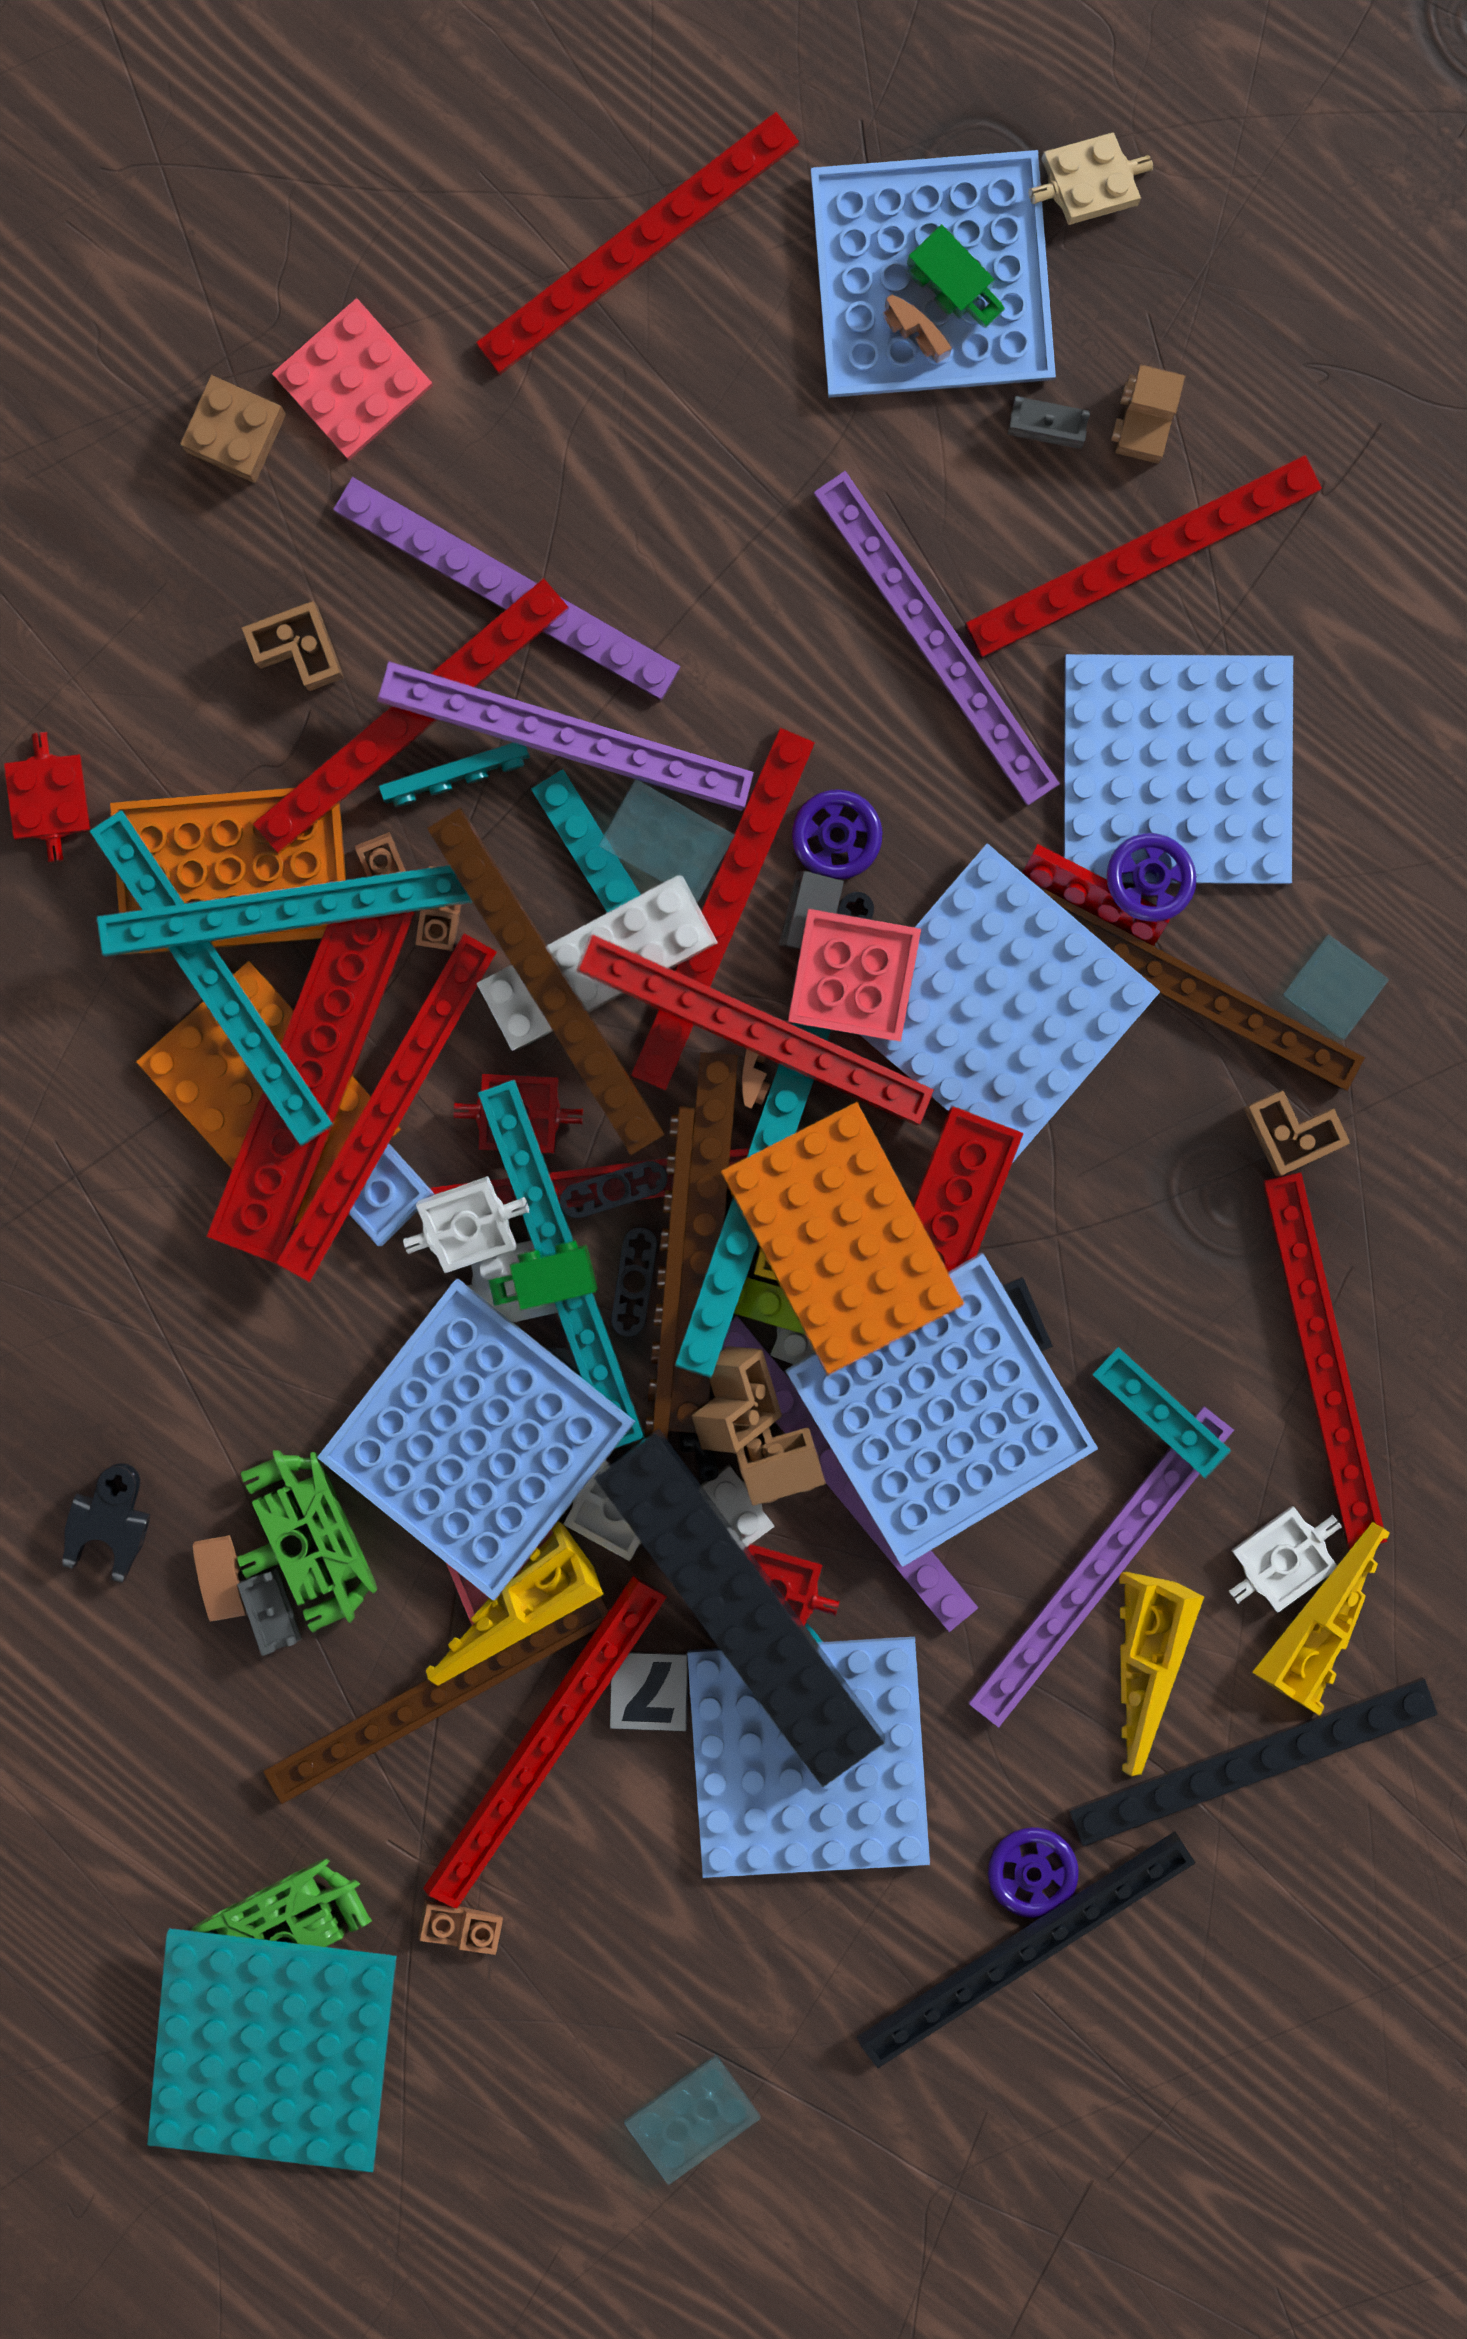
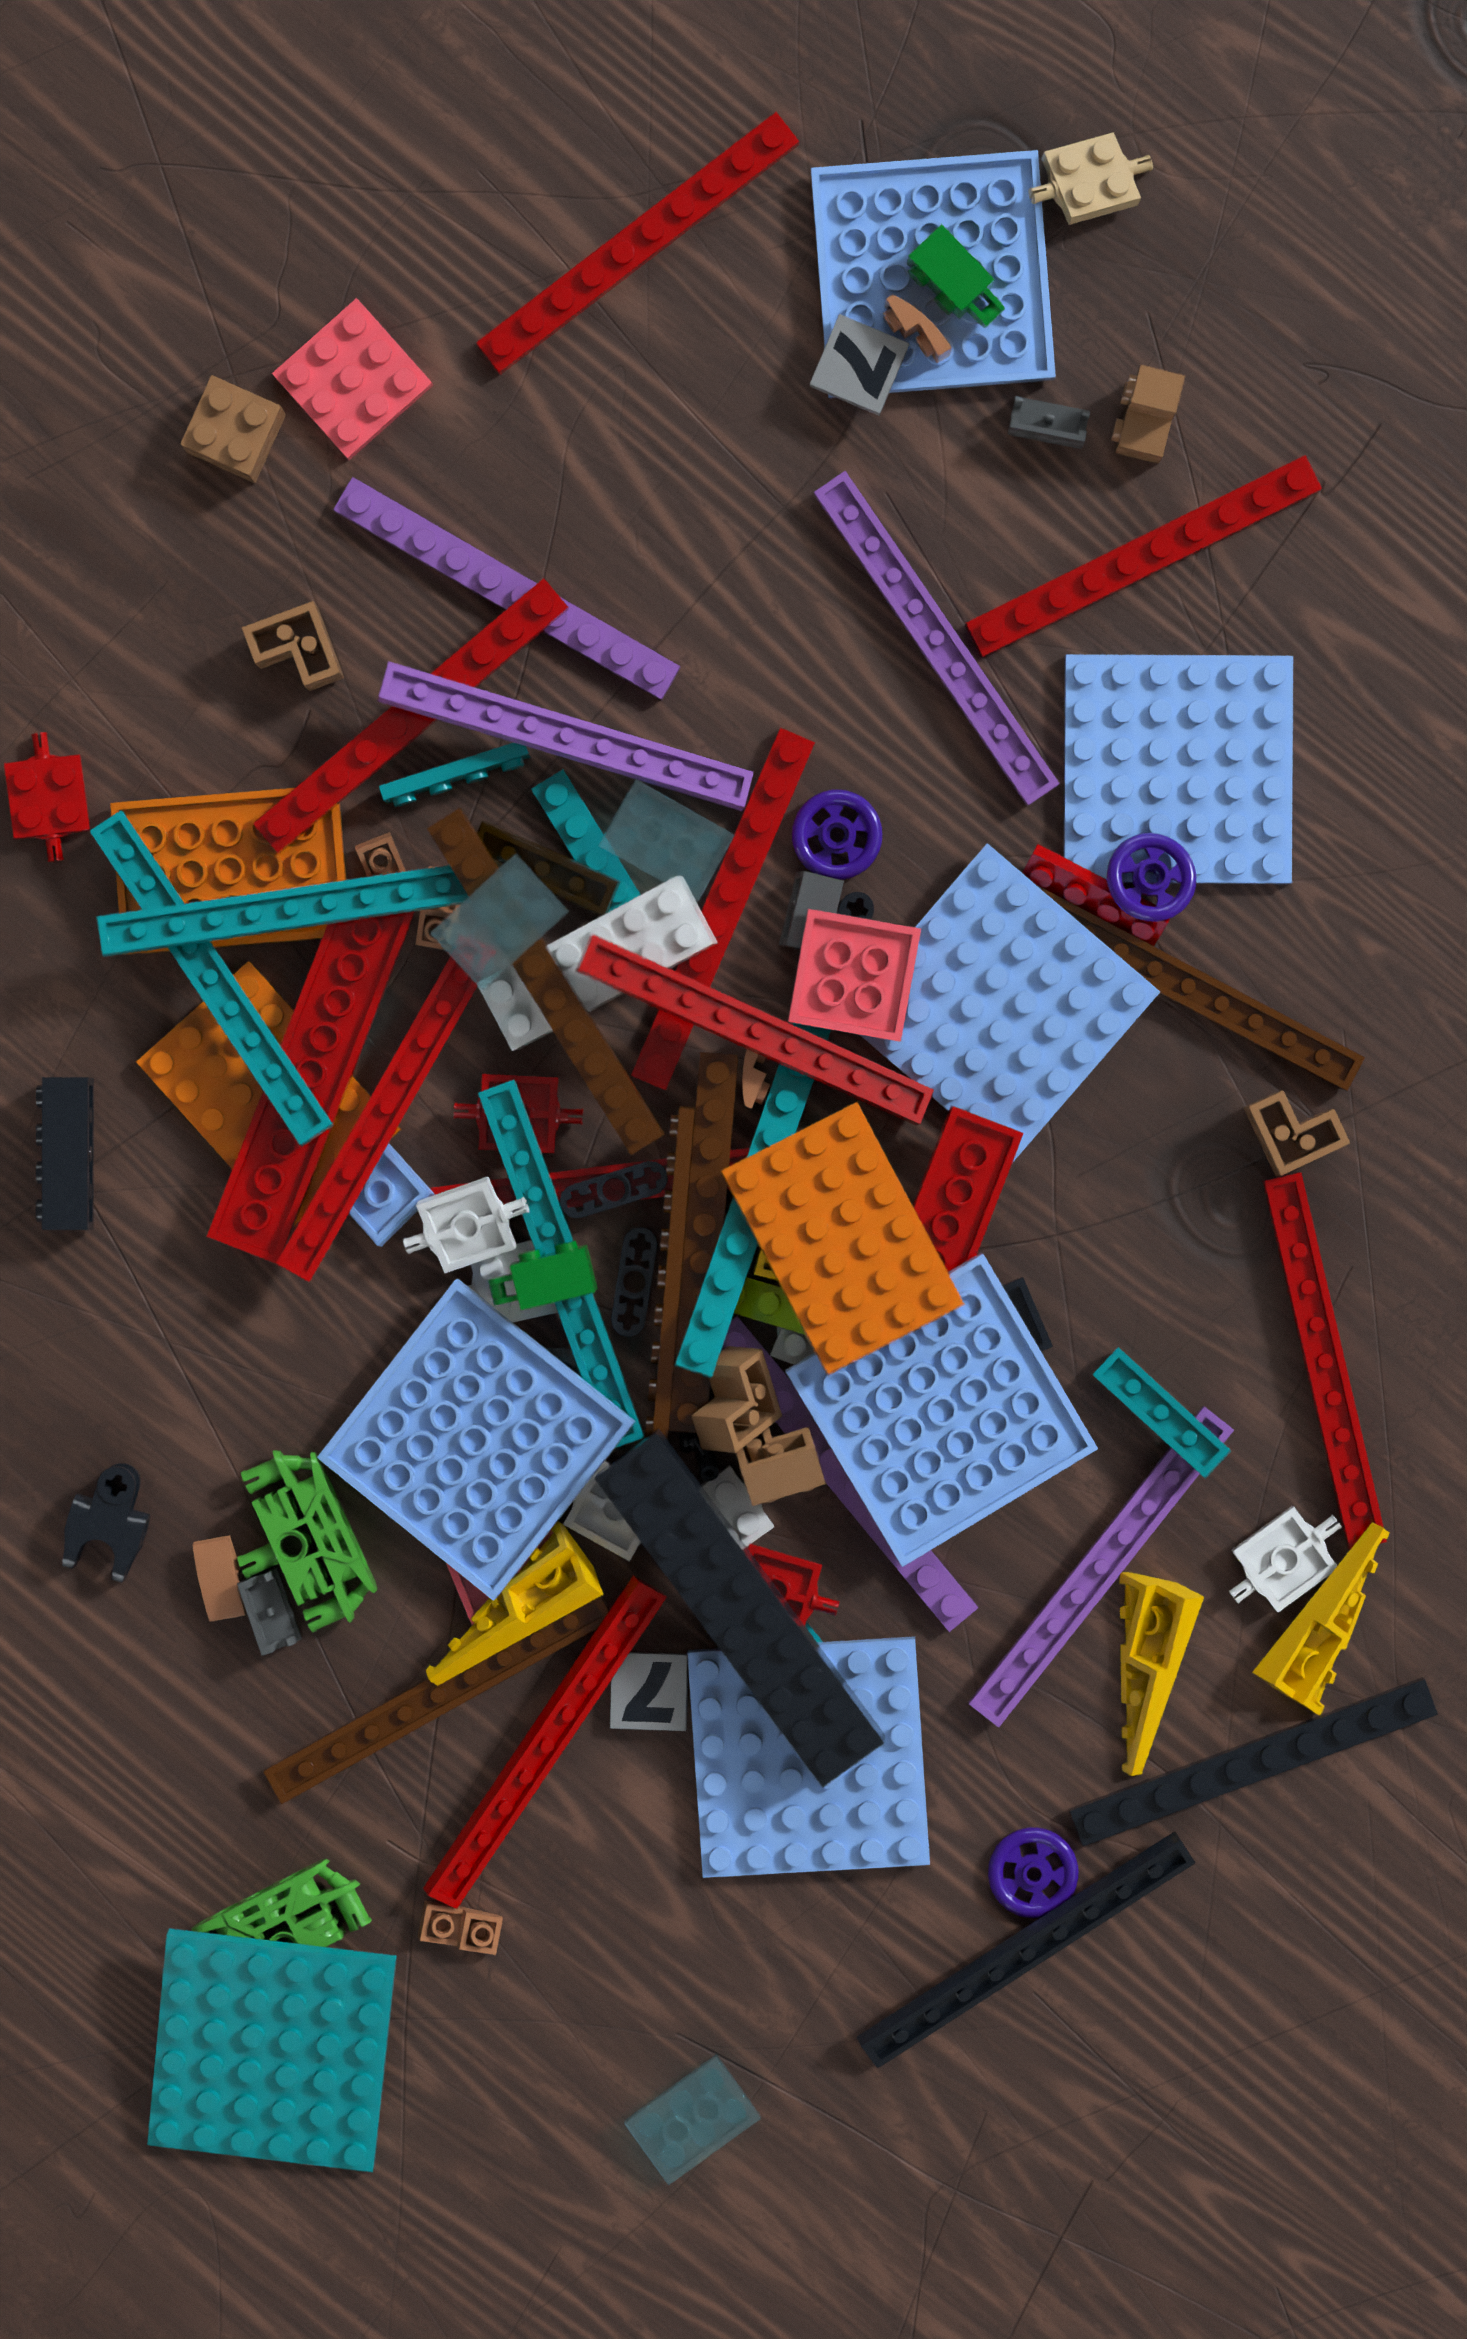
clear light blue tile [1282,934,1390,1041] -> none
none -> black brick [36,1077,94,1230]
none -> clear light blue plate [431,854,569,990]
none -> dark brown tile [477,821,621,916]
none -> light grey tile [809,314,910,416]

